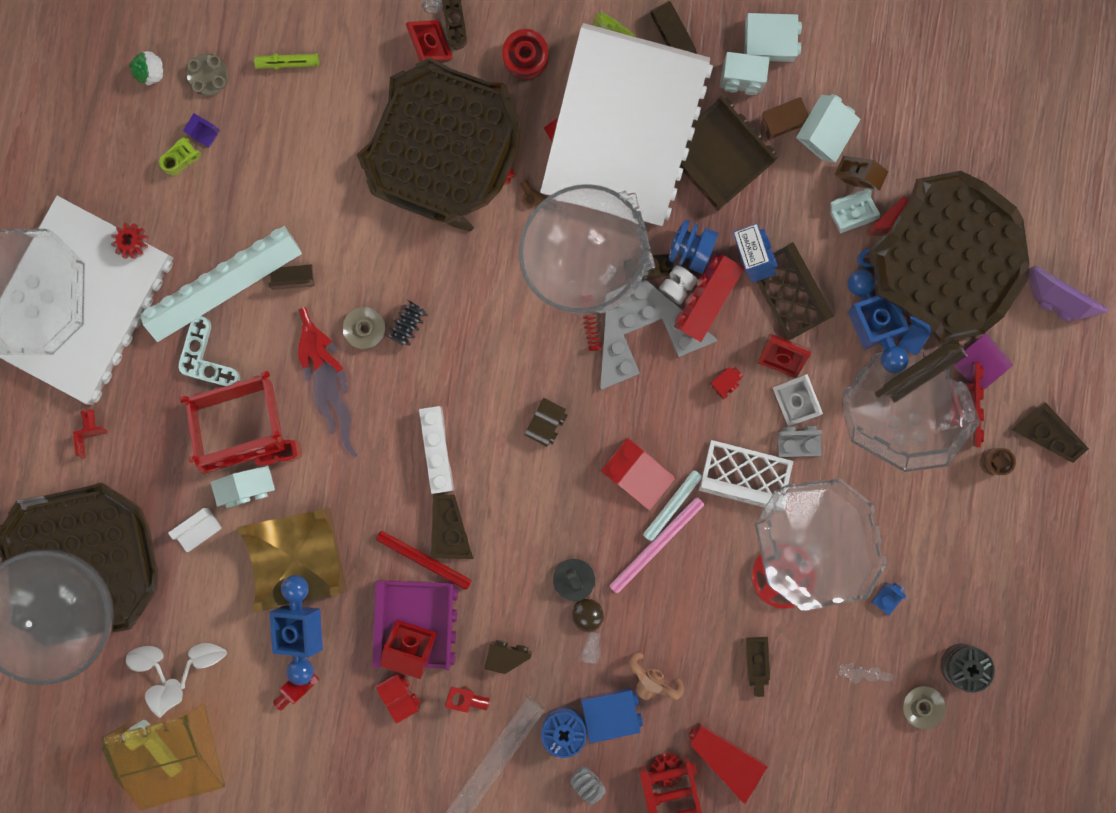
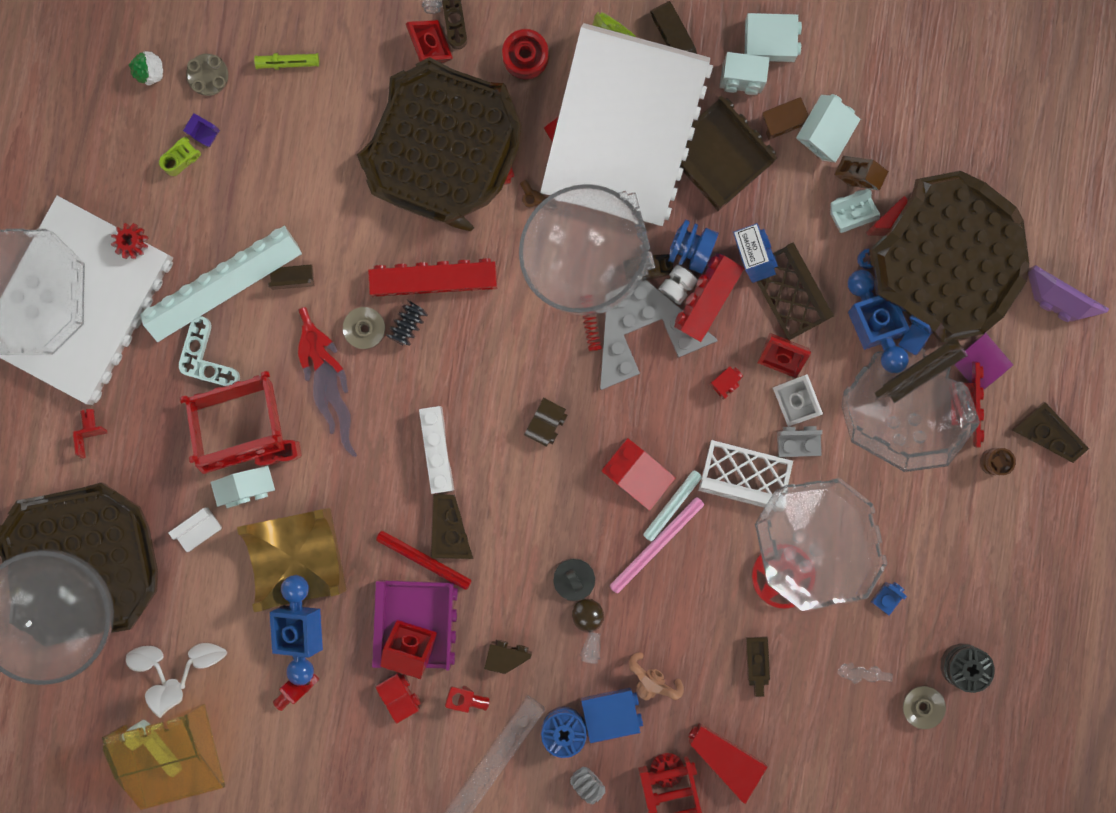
none -> red brick [368,258,498,297]

